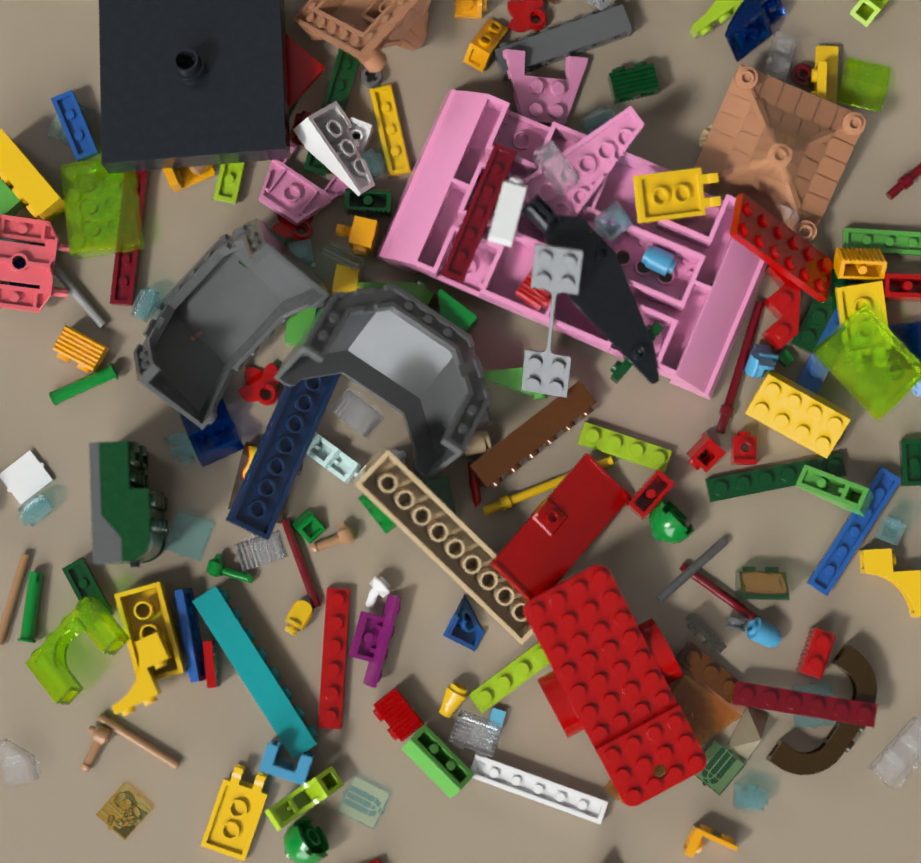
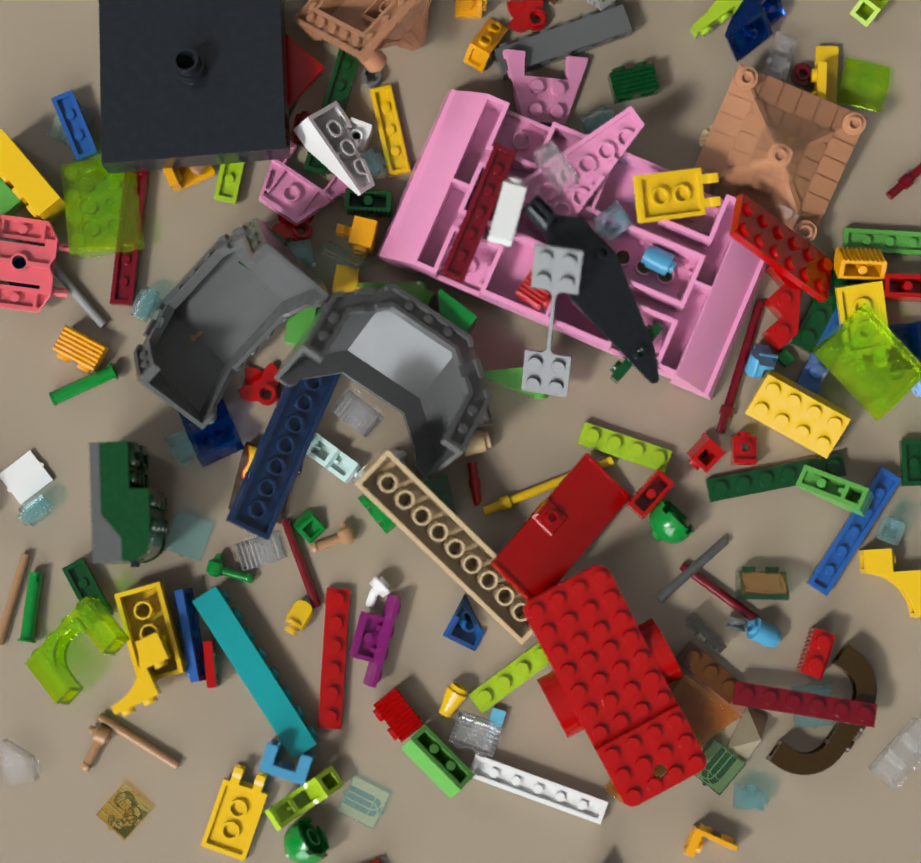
reddish brown brick [469,381,596,489] -> none

